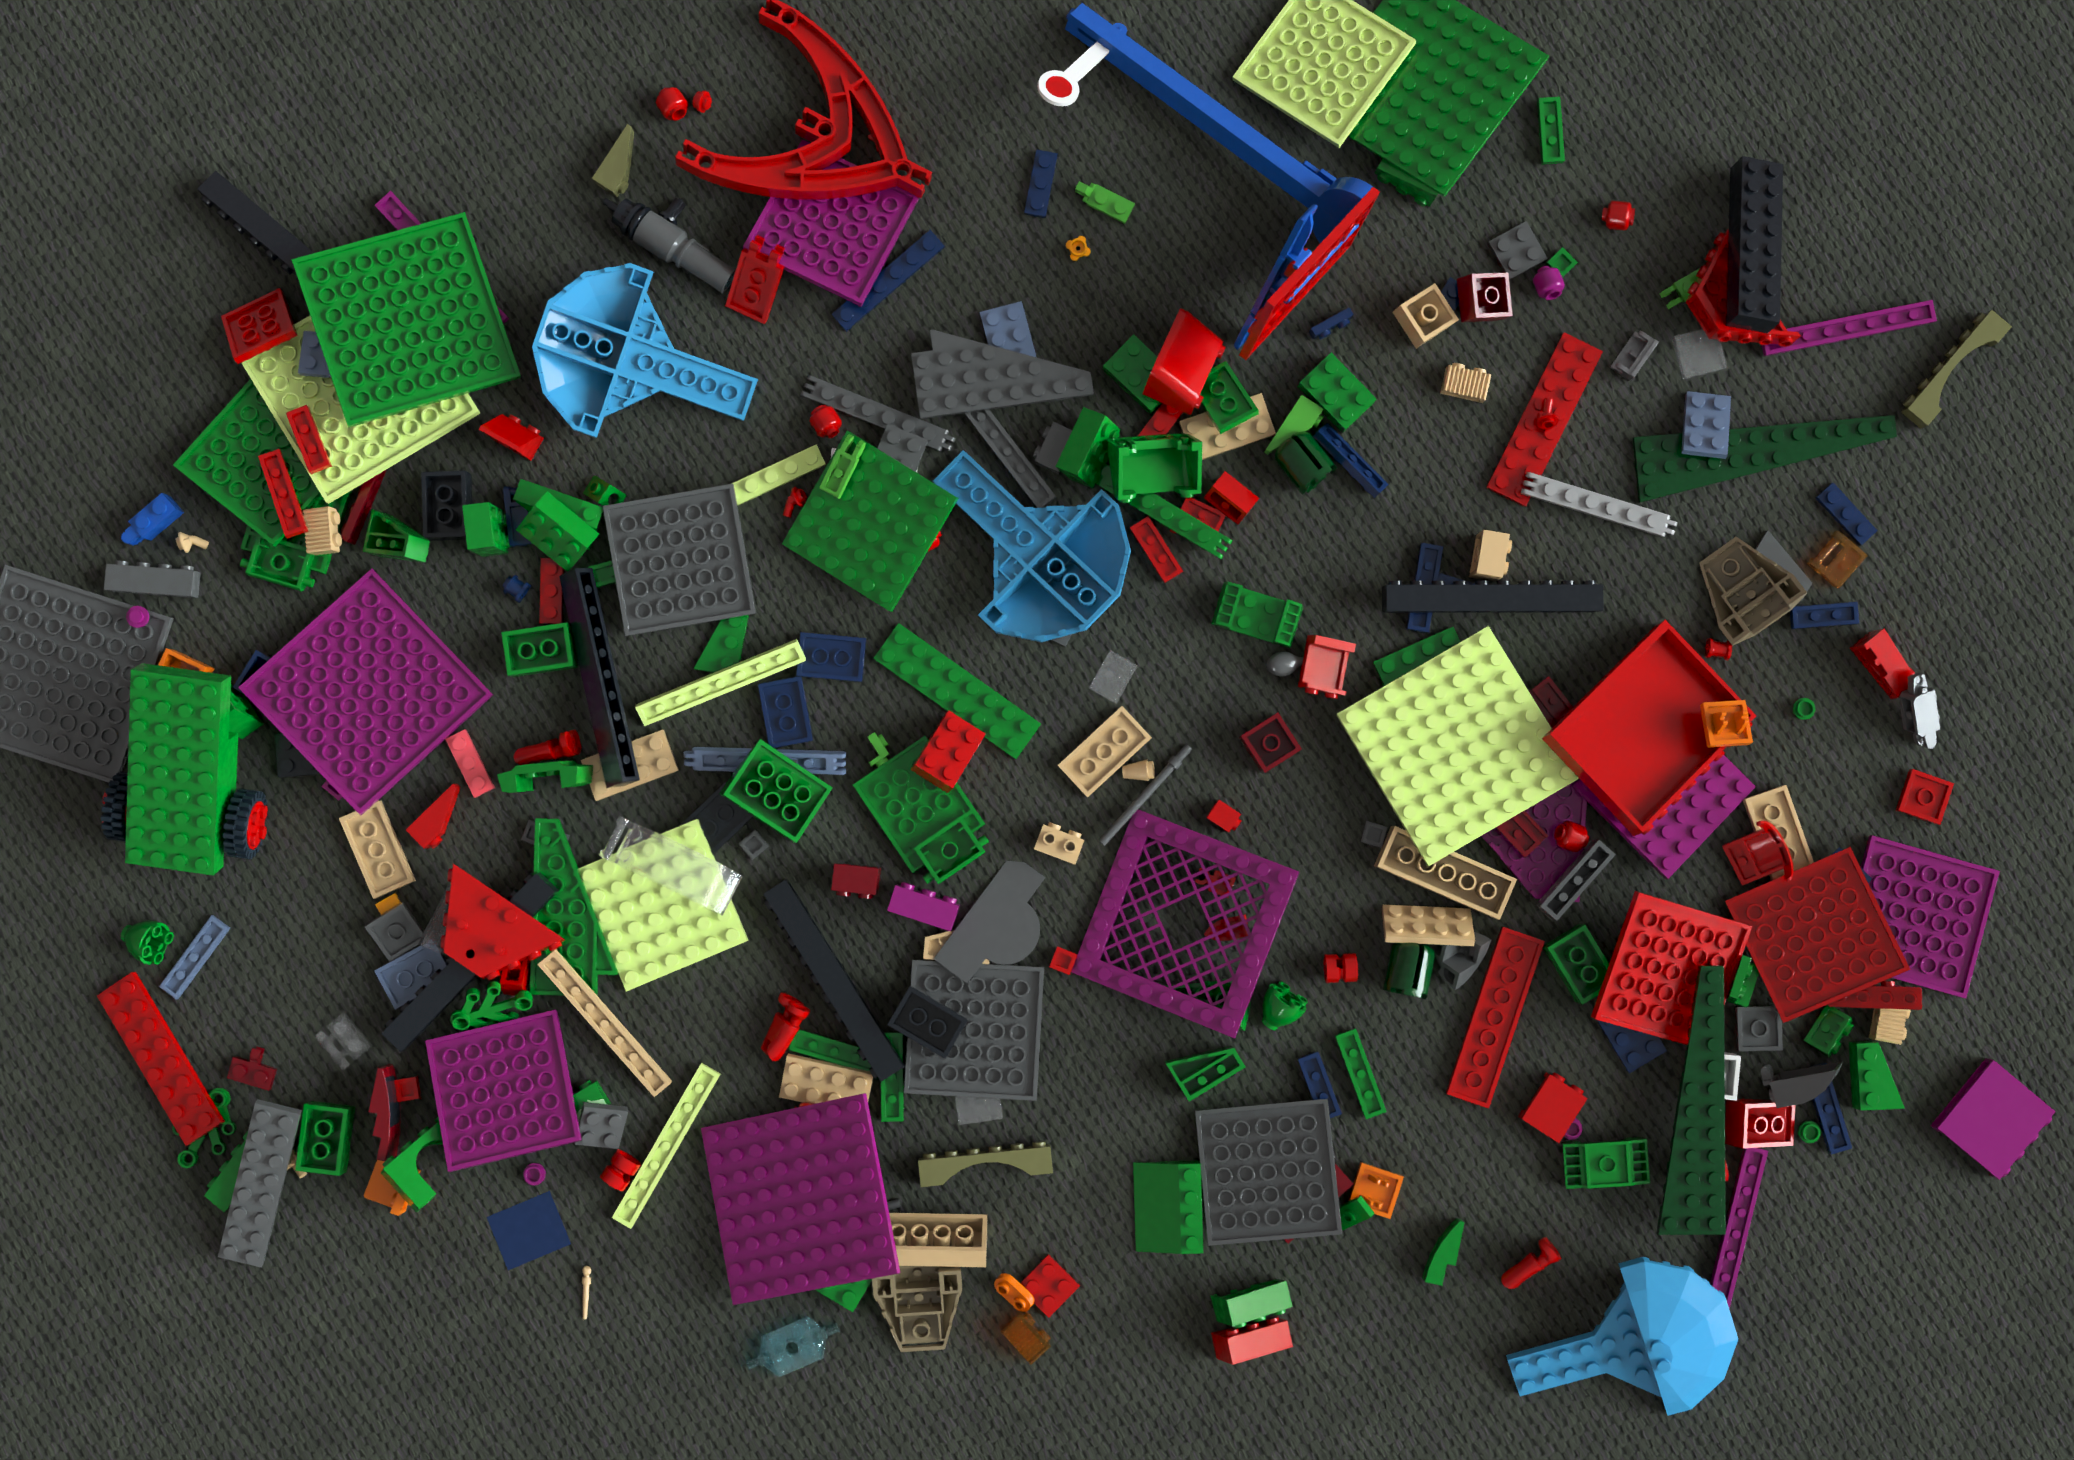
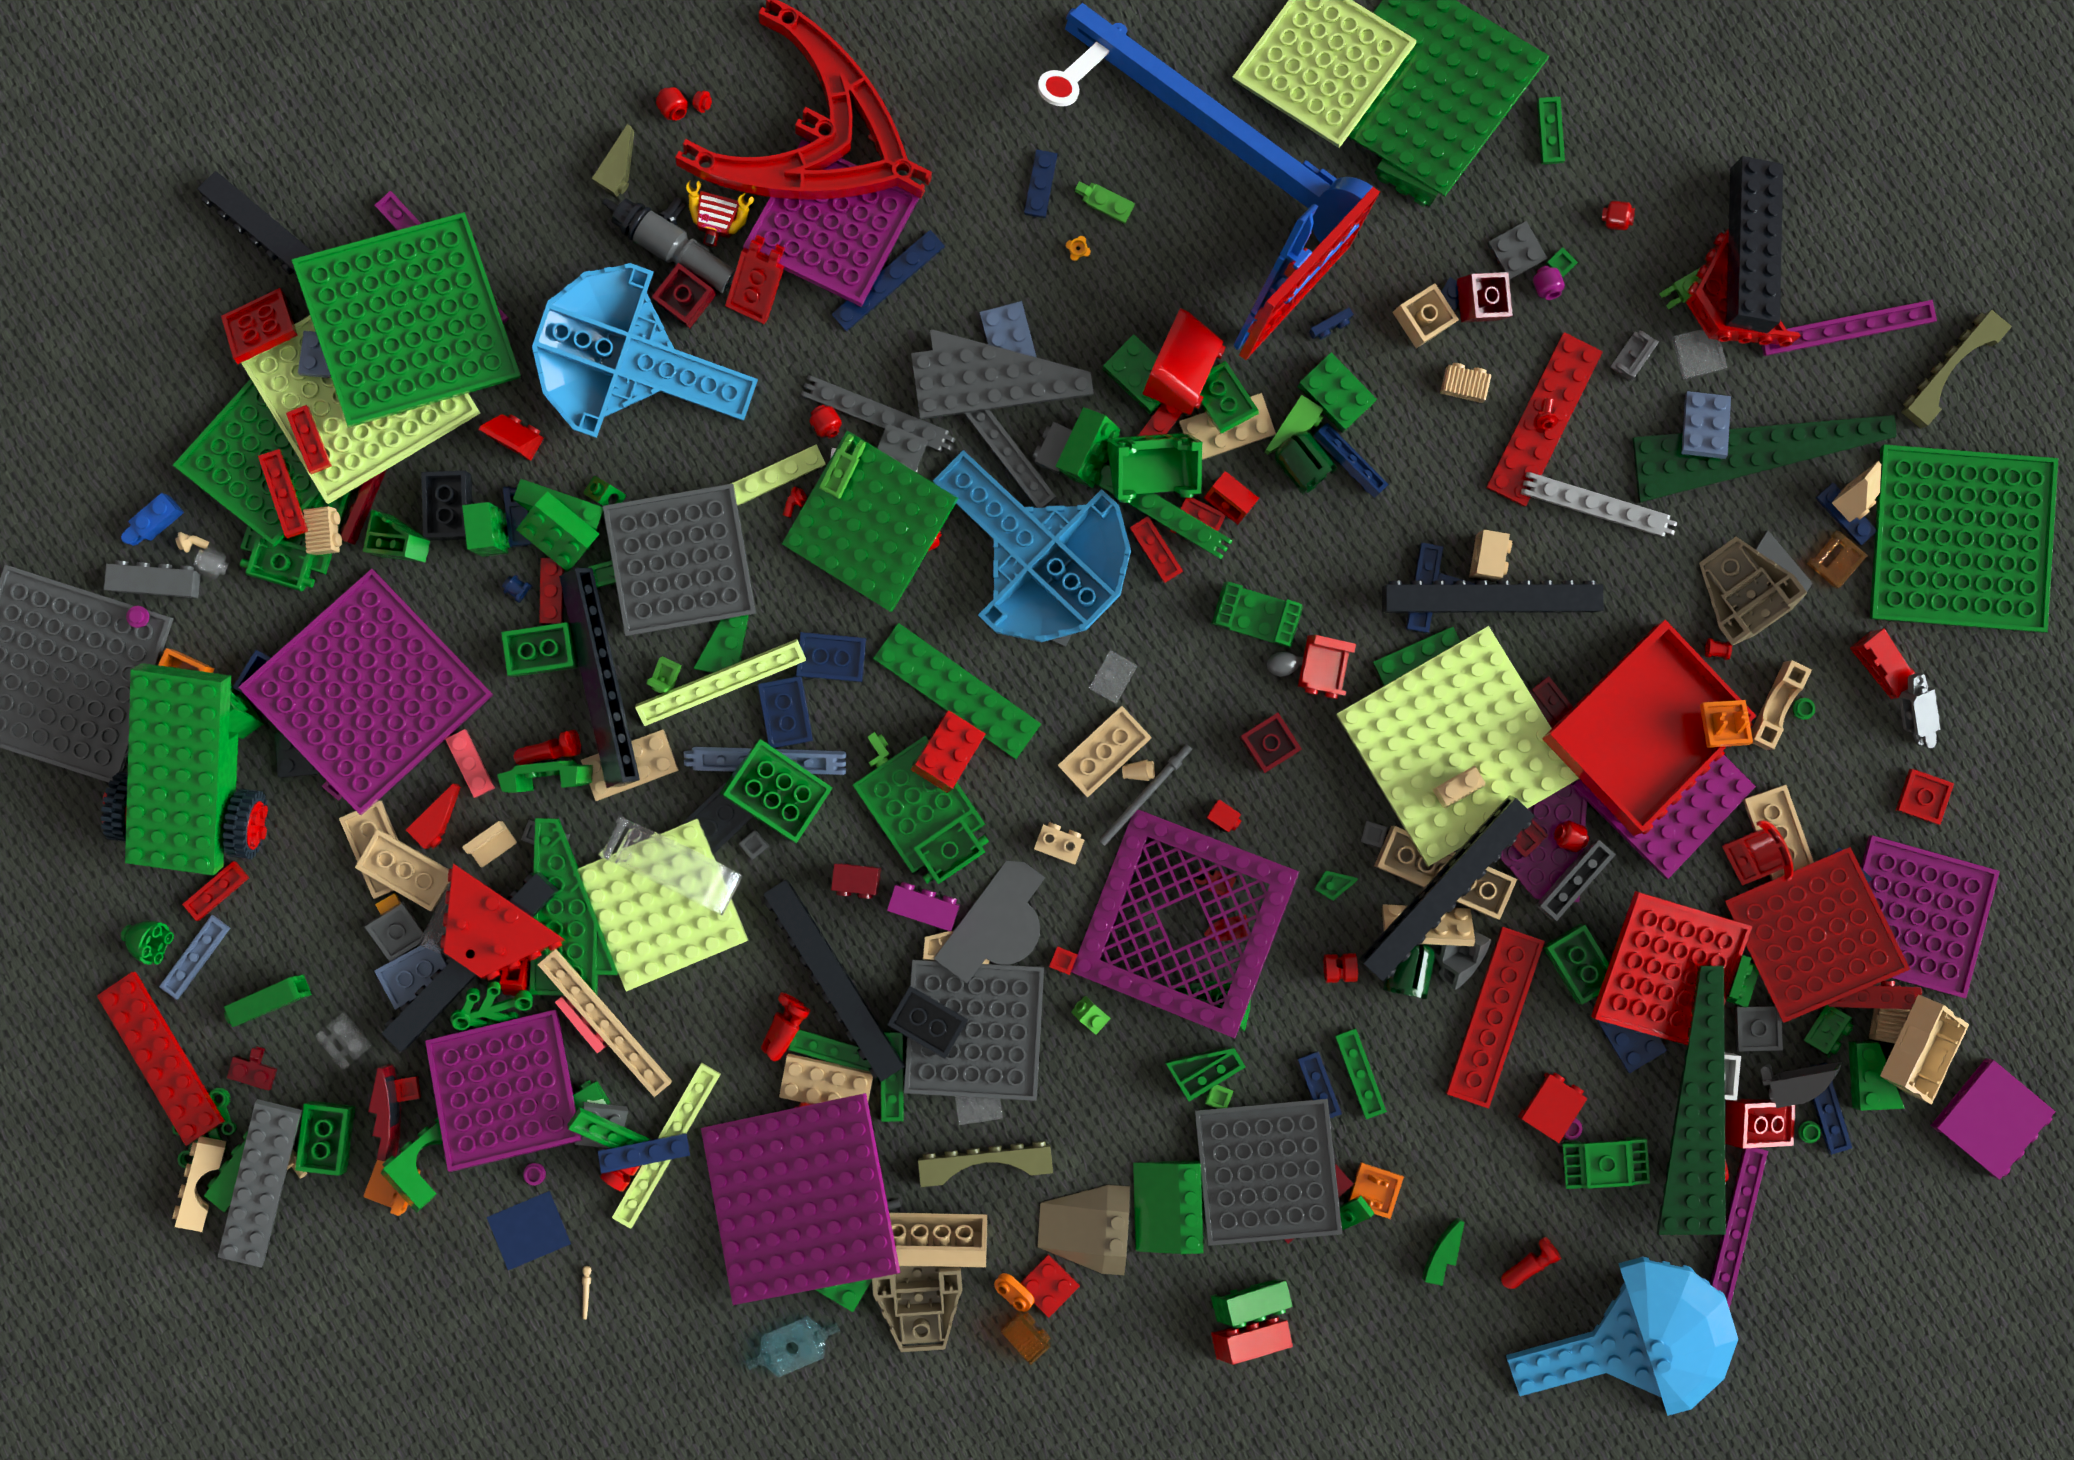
green piece [1262,981,1308,1031] -> none
dark blue plate [1790,602,1859,629] -> none
none -> tan arch [172,1136,226,1232]
none -> red plate [182,861,249,921]
none -> clear head [193,547,229,580]
none -> green slope [224,975,312,1027]
none -> tan plate [355,829,450,912]
none -> tan panel [463,821,517,867]
none -> coral plate [555,996,608,1053]
none -> green plate [567,1107,652,1148]
none -> dark blue plate [597,1133,690,1174]
none -> bright green bracket [646,656,682,693]
none -> dark red brick [652,263,716,329]
none -> torso [686,180,754,247]
none -> dark tan wedge [1038,1185,1130,1275]
none -> bright green bracket [1071,996,1111,1034]
none -> bright green tile [1205,1084,1233,1109]
none -> green piece [1314,871,1358,901]
none -> black brick [1359,795,1535,981]
none -> tan brick [1433,766,1485,808]
none -> tan arch [1751,660,1812,750]
none -> tan slope [1832,461,1881,522]
none -> green plate [1870,445,2058,633]
none -> tan tile [1880,995,1969,1105]

